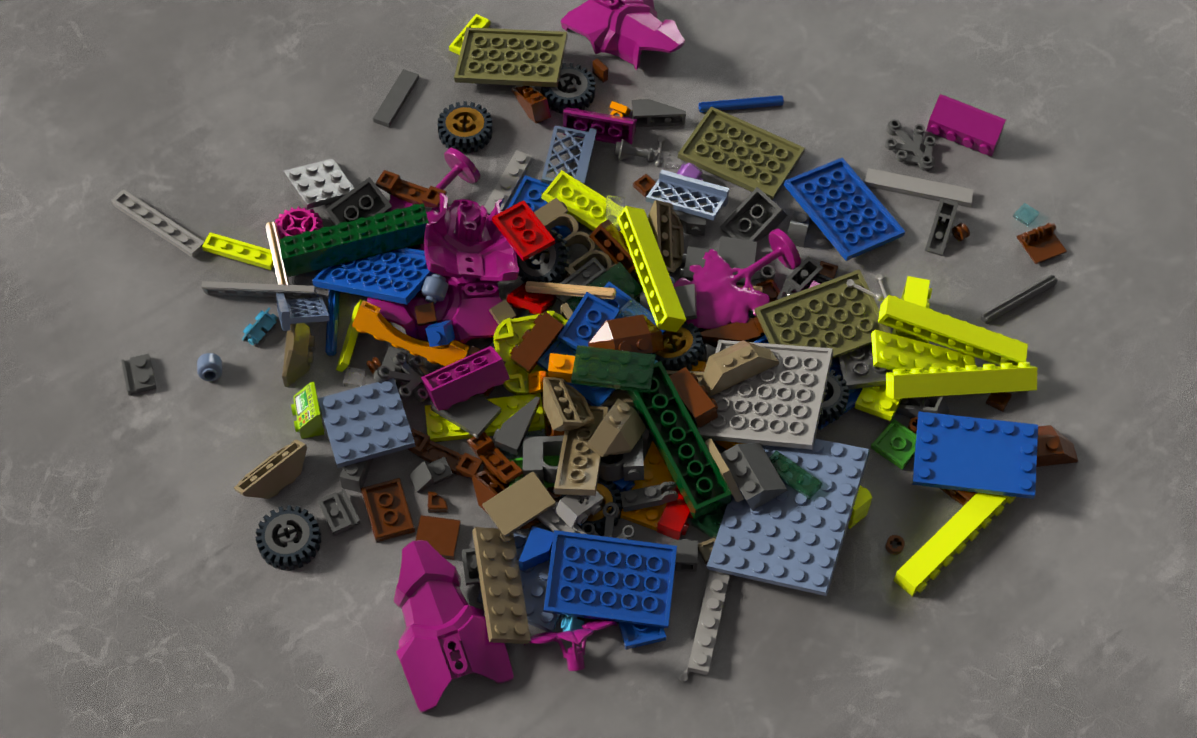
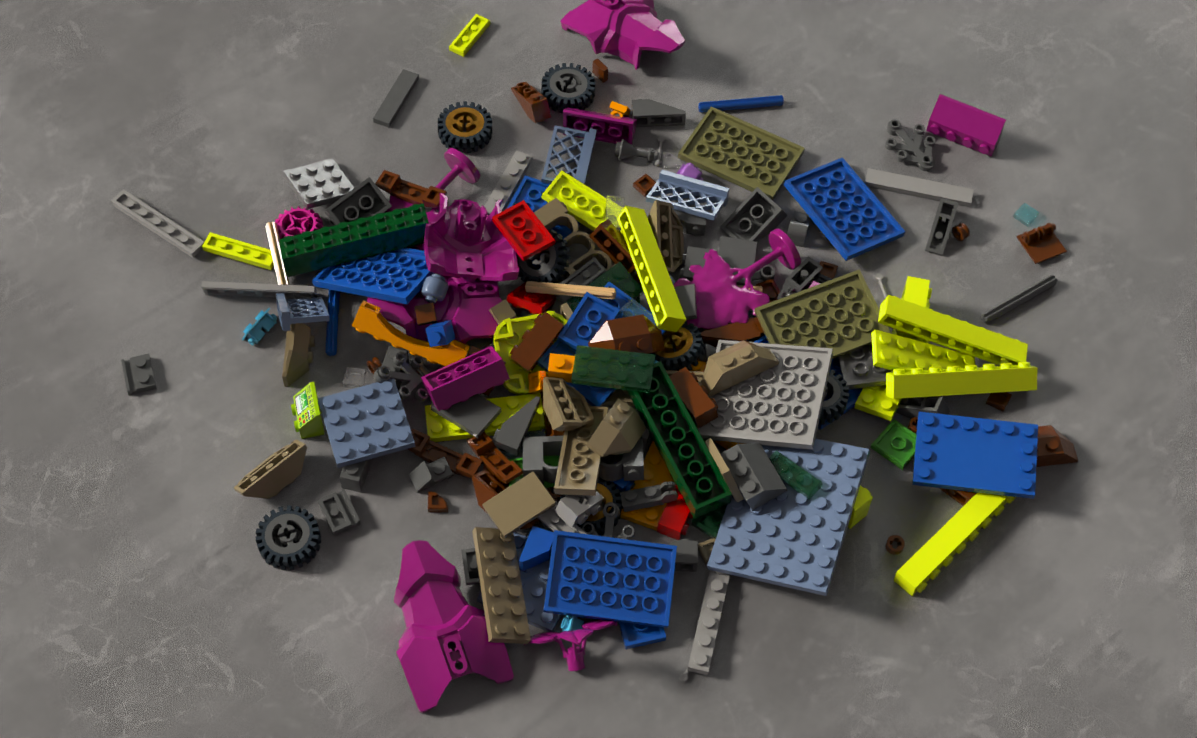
sand blue head [197,353,223,381] -> none
neon yellow tile [336,299,367,372] -> none
reddish brown tile [361,478,415,543] -> none
reddish brown tile [415,515,461,560] -> none
olive plate [454,27,568,87] -> none
light grey hinge [846,279,883,301] -> none

